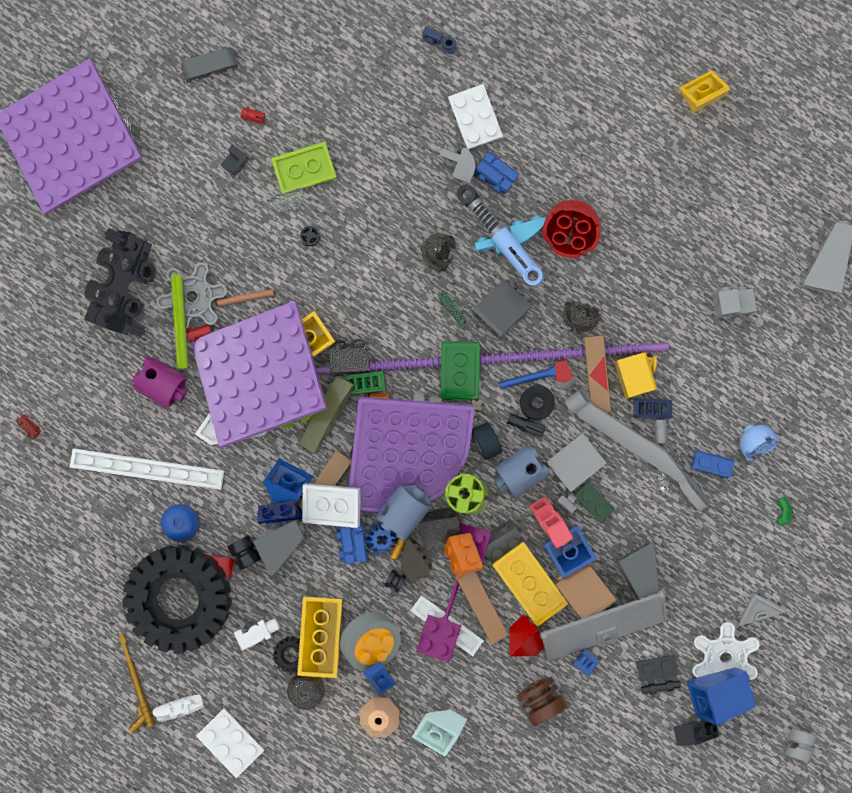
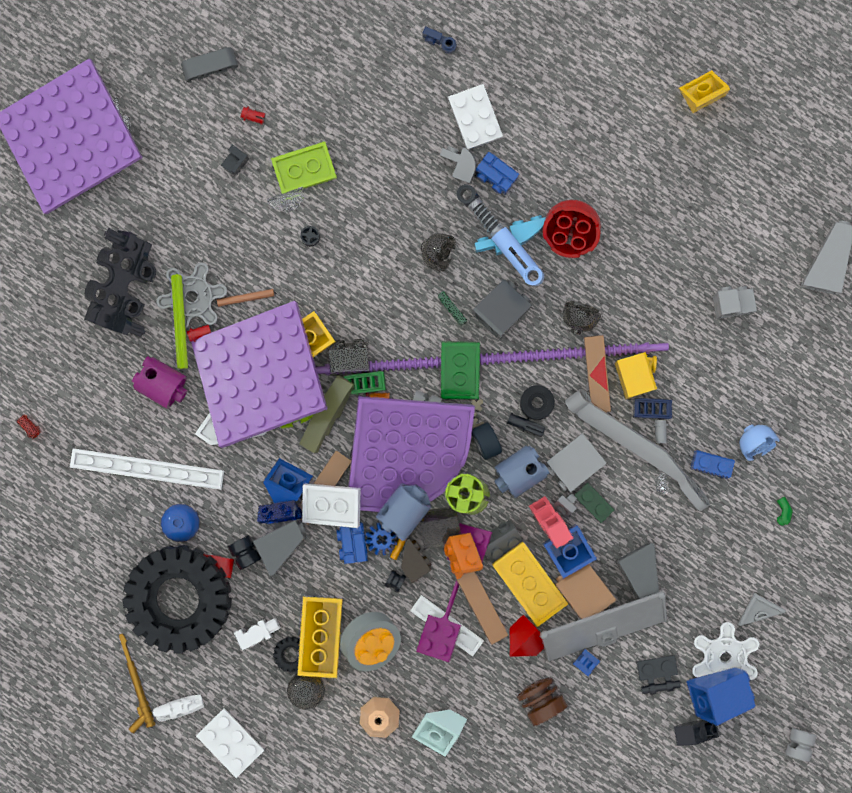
blue plate [364,662,396,694] -> none
piece [498,360,576,389] -> none

